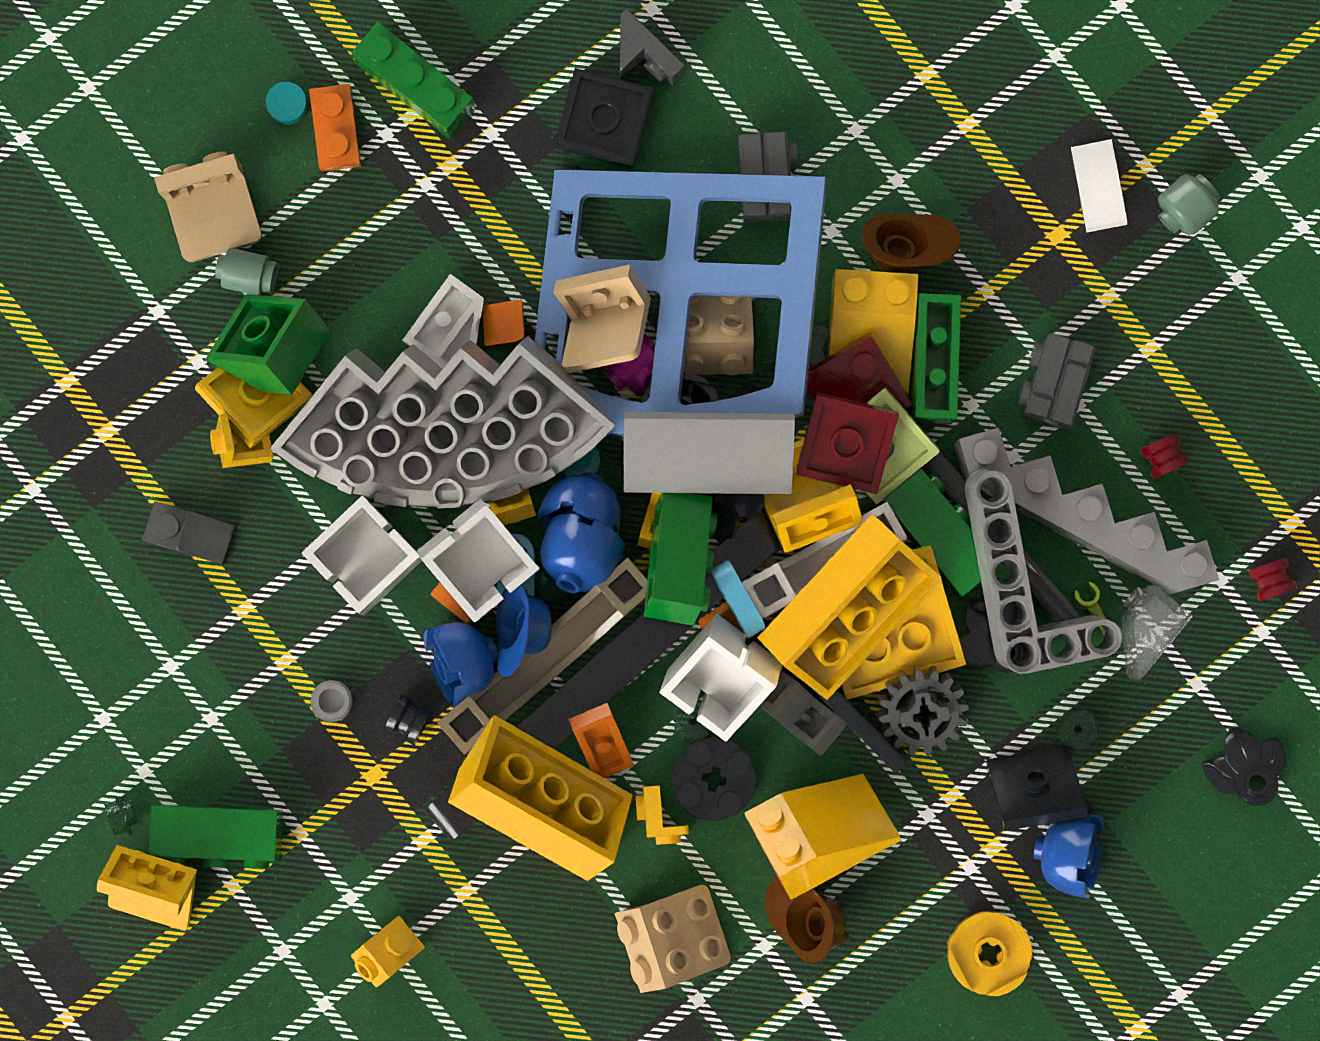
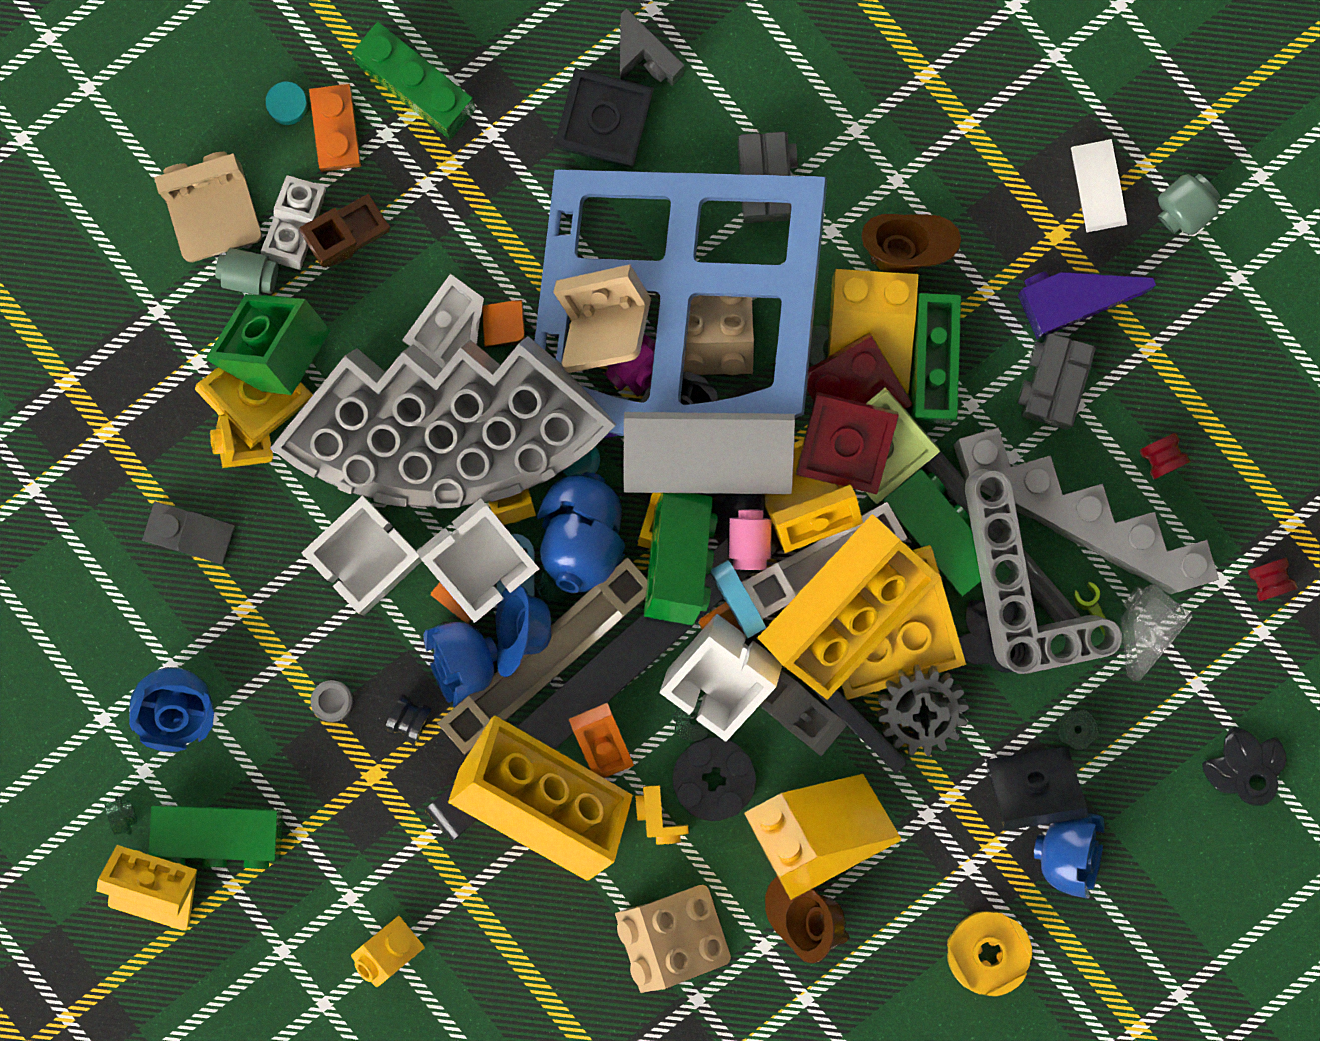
none -> blue cylinder [129,667,214,752]
none -> white slope [261,175,326,270]
none -> reddish brown brick [299,194,390,268]
none -> bright pink brick [729,509,772,570]
none -> dark purple slope [1018,271,1156,339]

